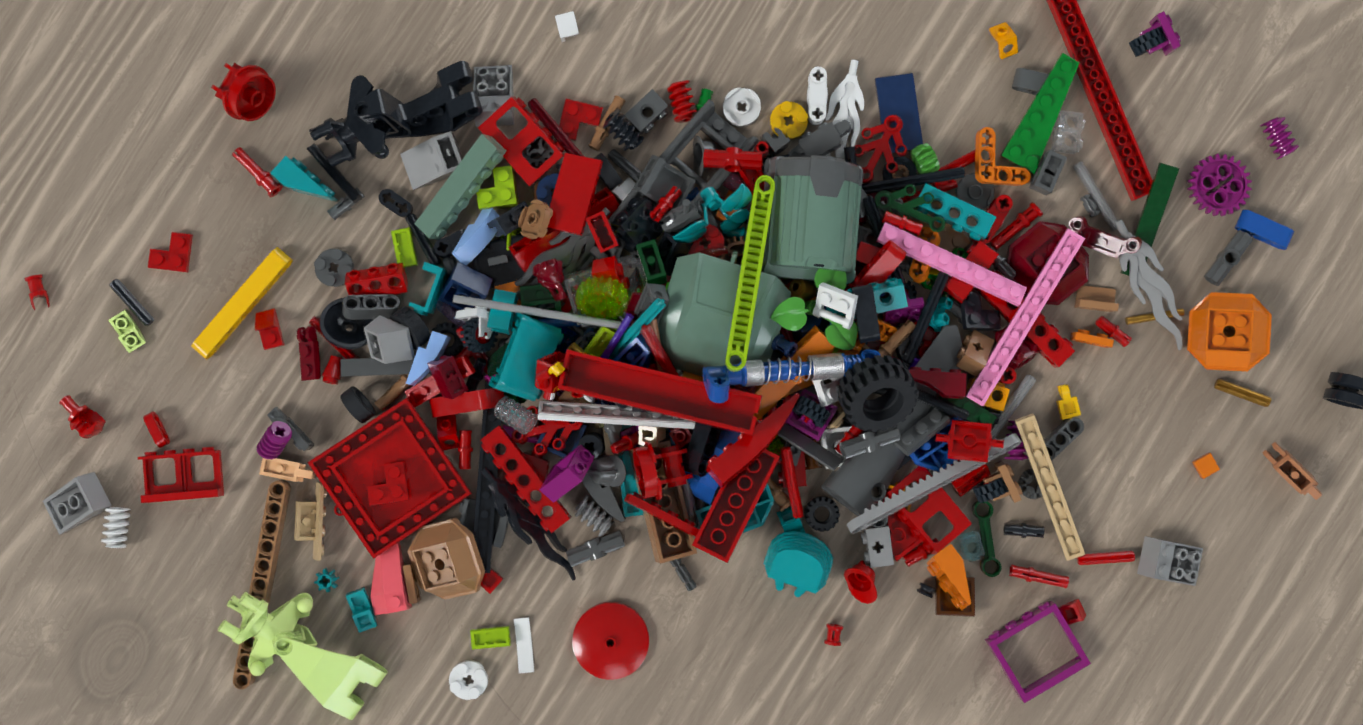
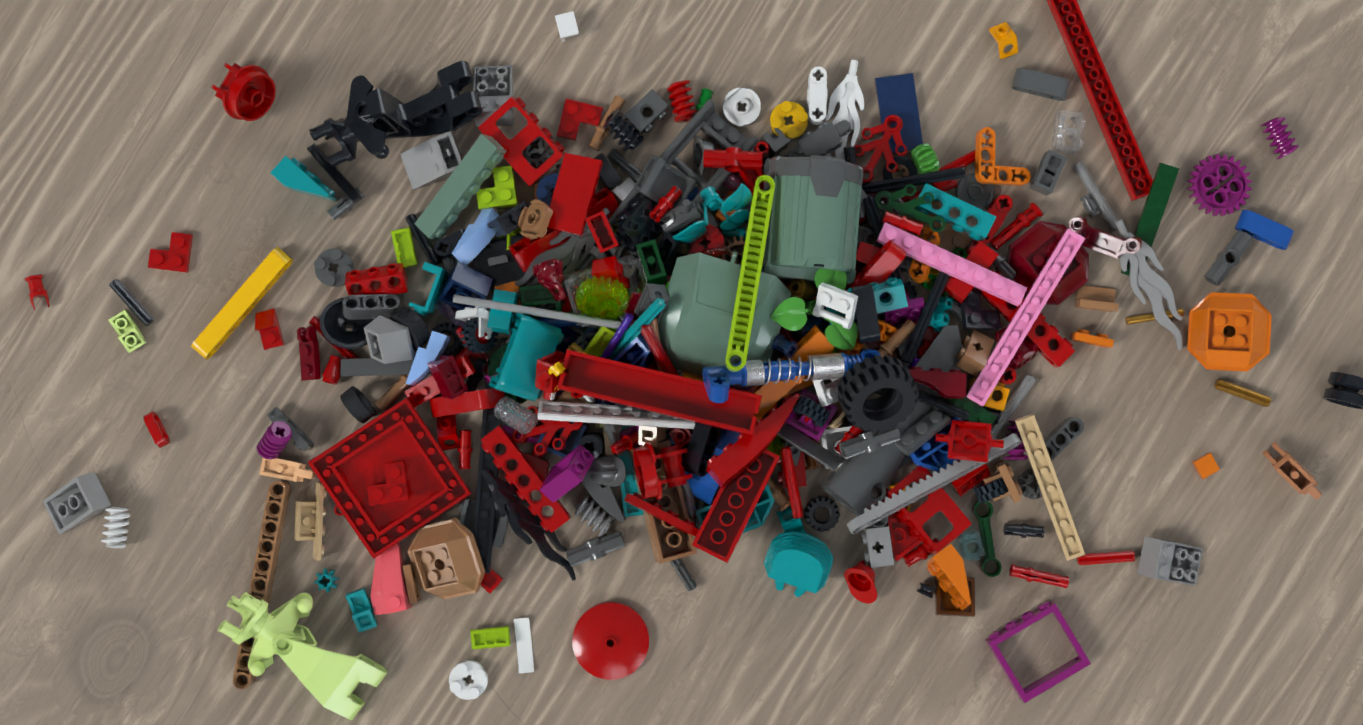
red piece [59,395,106,439] -> none
red window [138,447,224,503] -> none
red pin [232,147,283,197] -> none
black beam [379,189,413,218] -> none
dark red axle [528,98,585,157] -> none
red bush [824,623,844,646] -> none
green wing [1001,53,1080,174] -> none
yellow plate [1056,384,1081,420] -> none
red slope [1058,599,1086,625] -> none
red axle [1095,316,1132,347] -> none
plate [1129,11,1181,57] -> none

